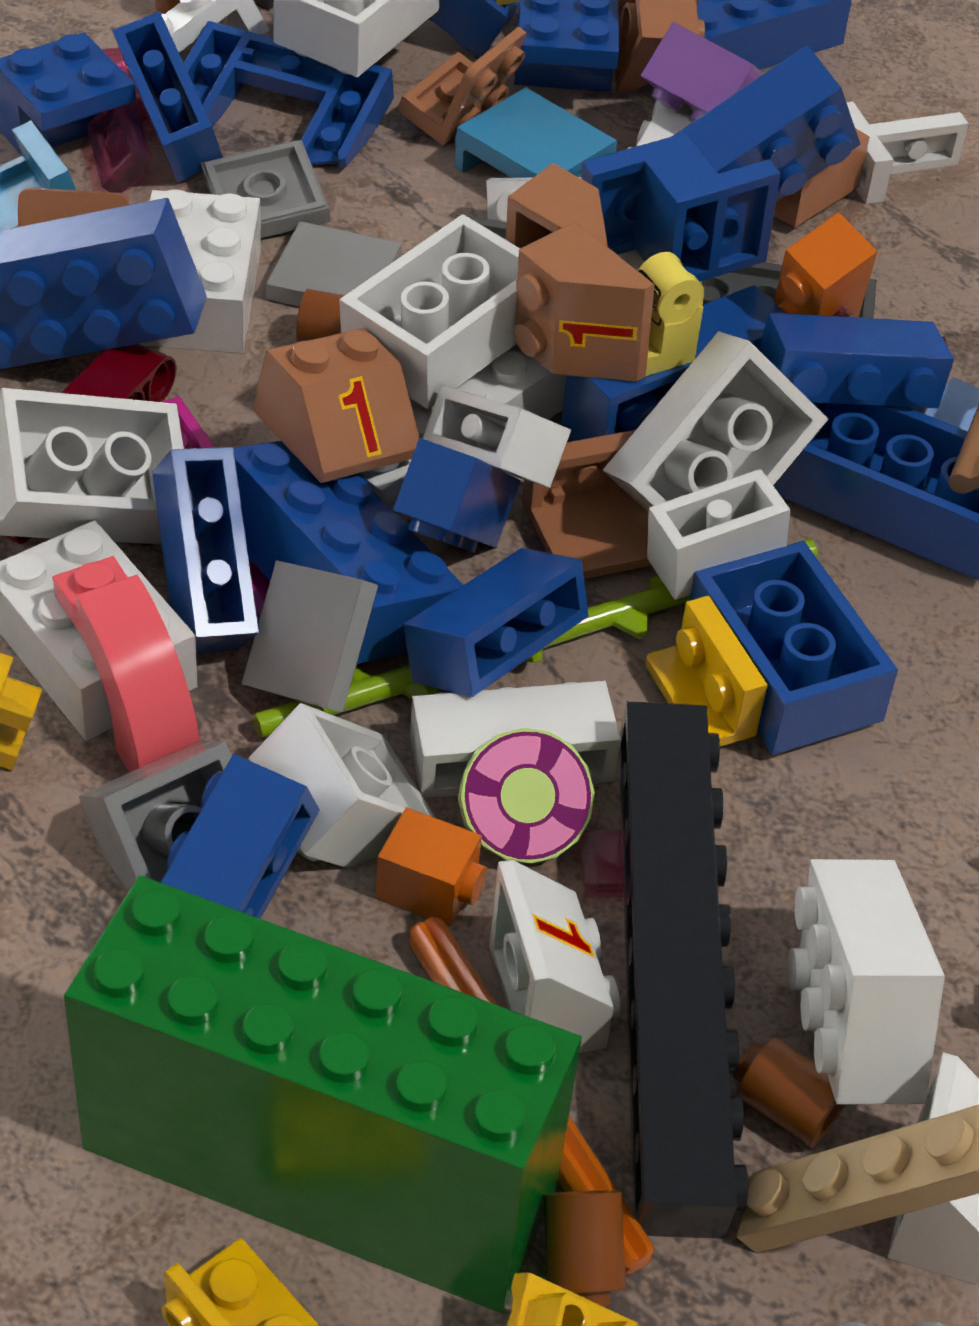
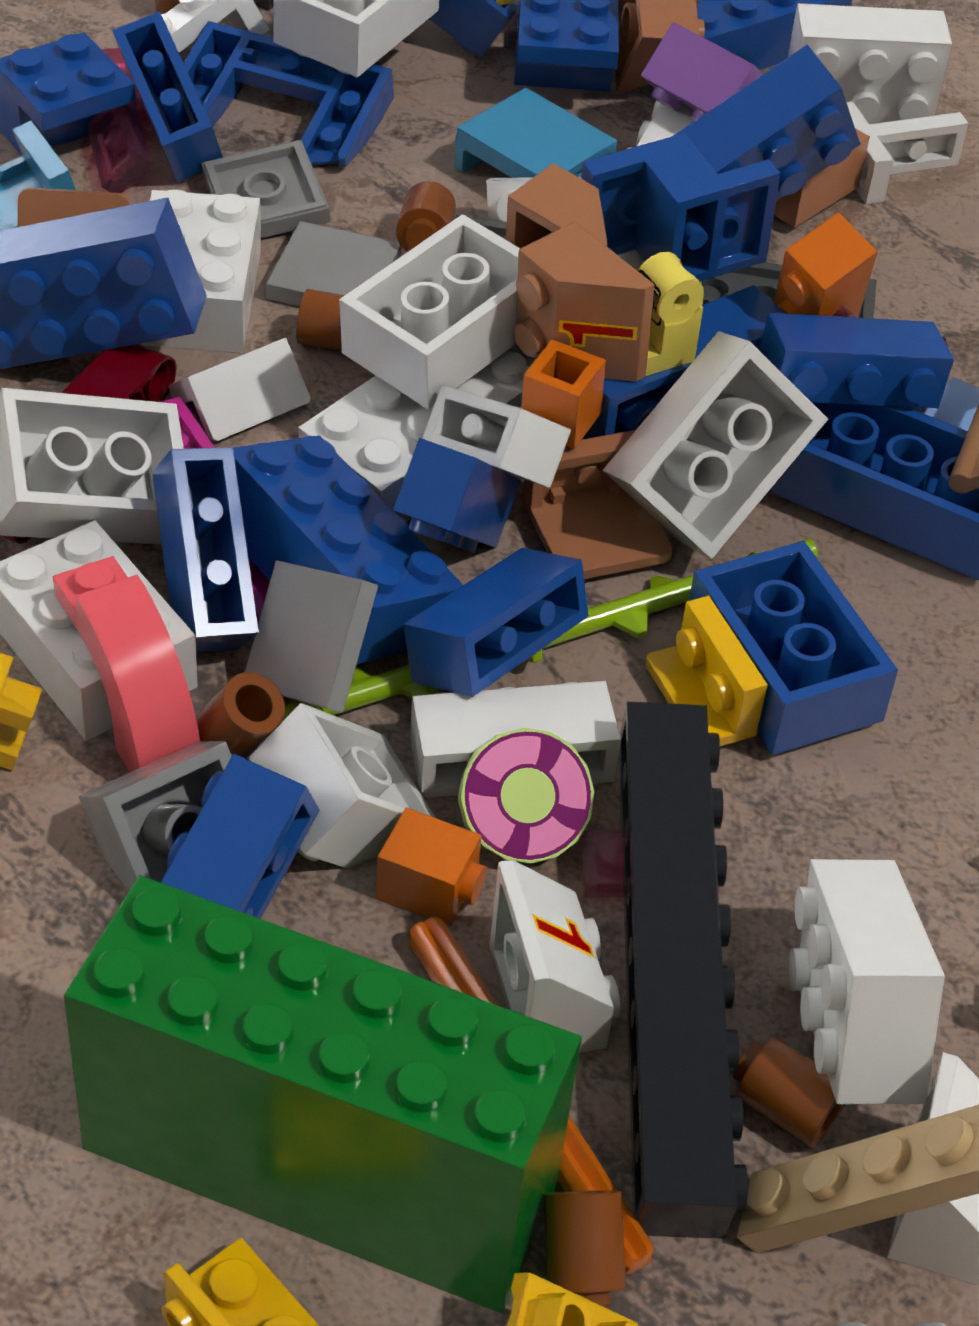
nougat slope [252,328,419,483] -> none
nougat bracket [397,27,527,146] -> none
white brick [647,469,790,600] -> none
none -> white panel [168,338,311,442]
none -> dark orange brick [196,672,285,758]
none -> dark orange brick [396,181,456,252]
none -> orange brick [522,339,606,449]
none -> white brick [788,3,952,124]

